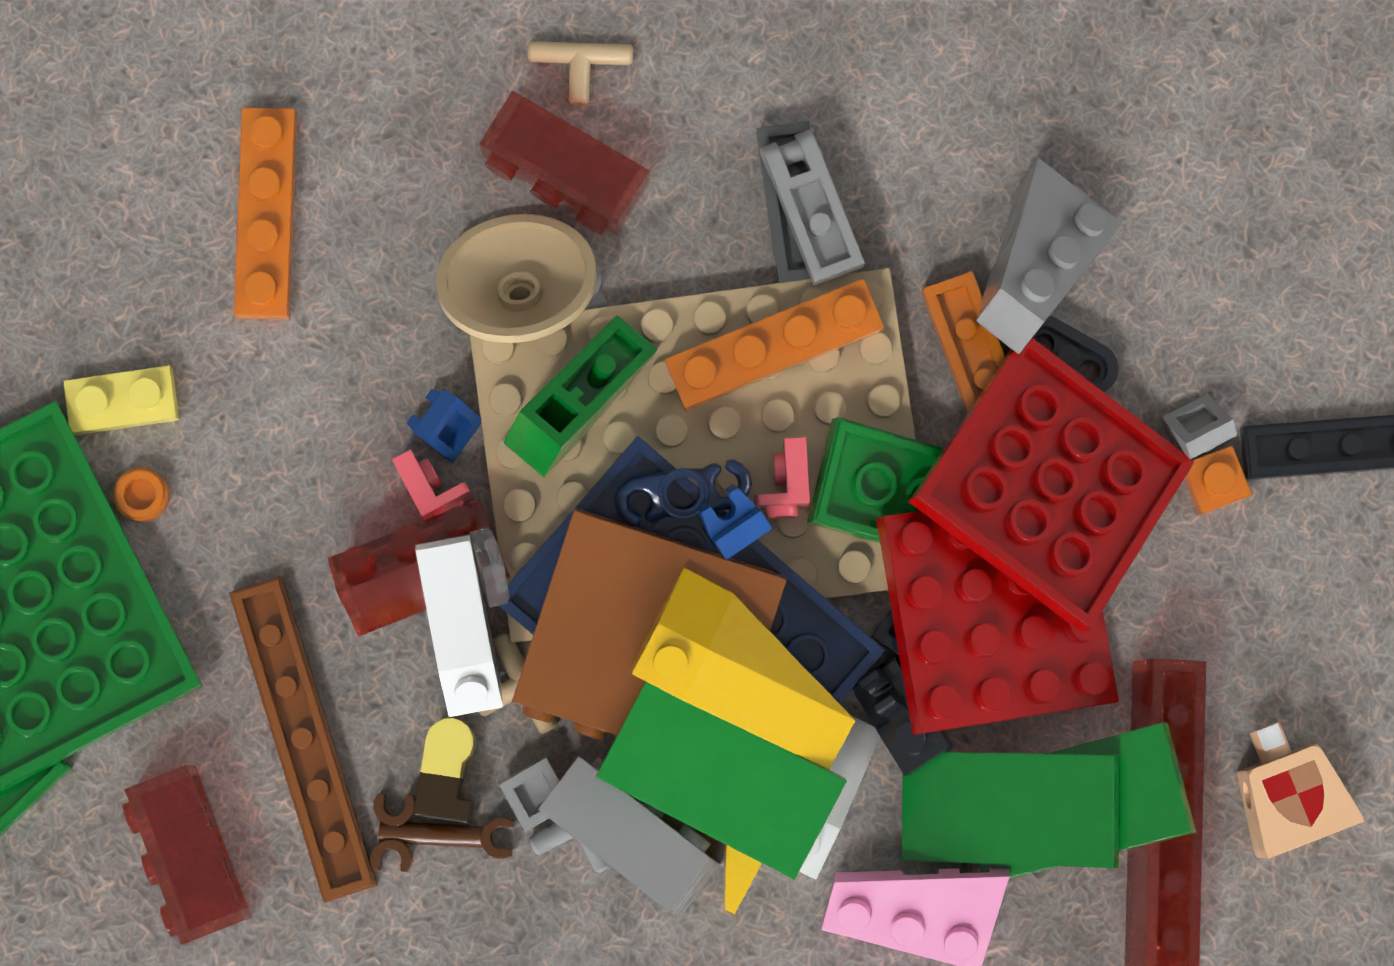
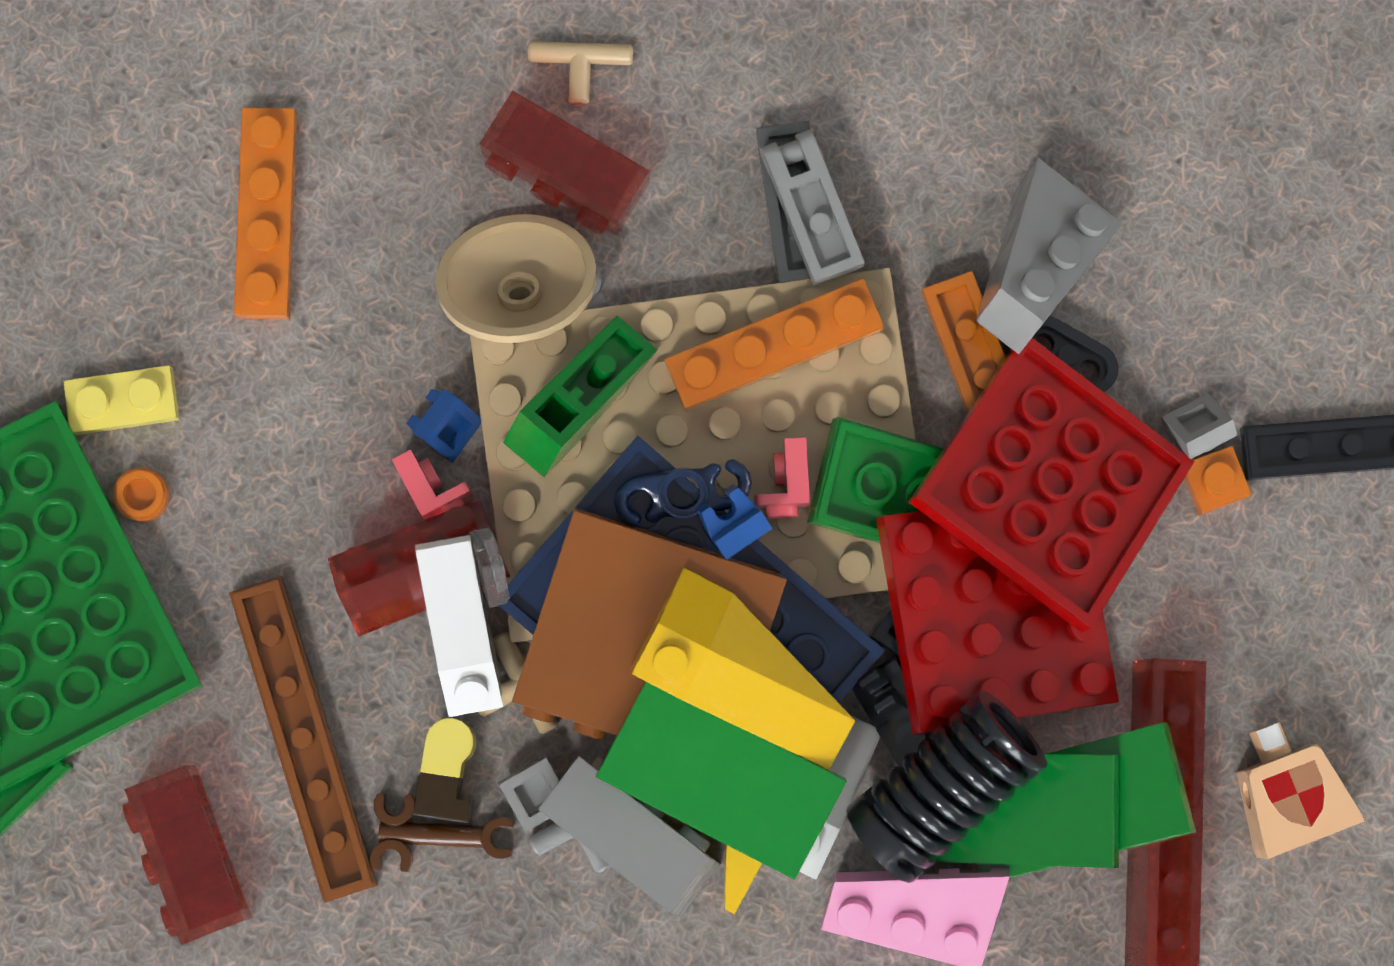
none -> black piece [846,690,1048,883]

